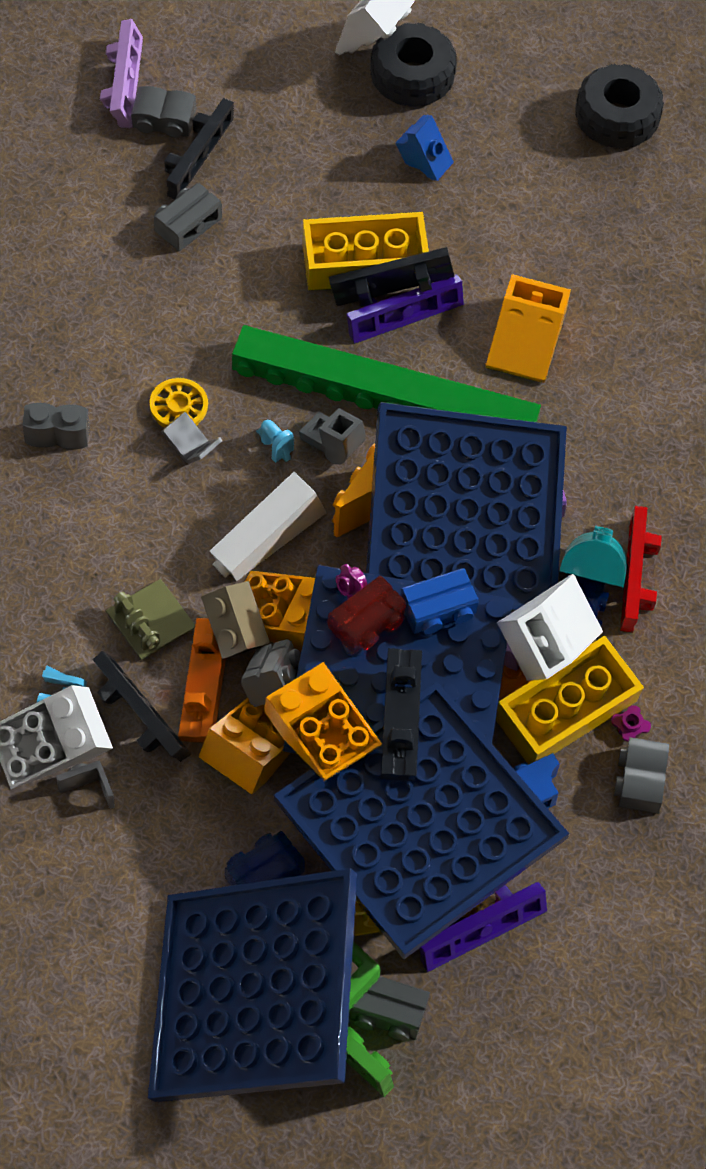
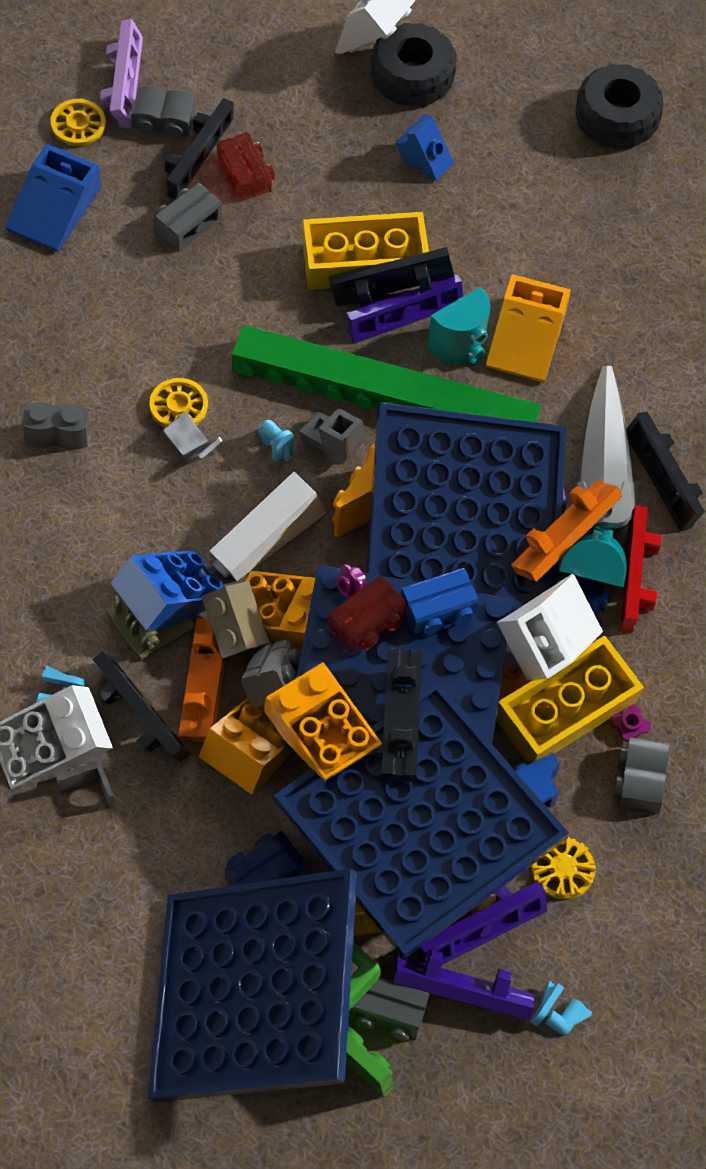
none -> blue slope [5,144,101,252]
none -> yellow wheel [51,99,106,147]
none -> blue slope [110,550,223,631]
none -> clear red brick [216,132,275,202]
none -> dark purple hinge [393,950,534,1021]
none -> teal brick [427,287,491,364]
none -> orange hinge [511,480,623,582]
none -> medium azure piece [530,981,592,1035]
none -> yellow wheel [531,837,595,900]
none -> light grey piece [576,366,635,528]
none -> black hinge [627,412,705,532]

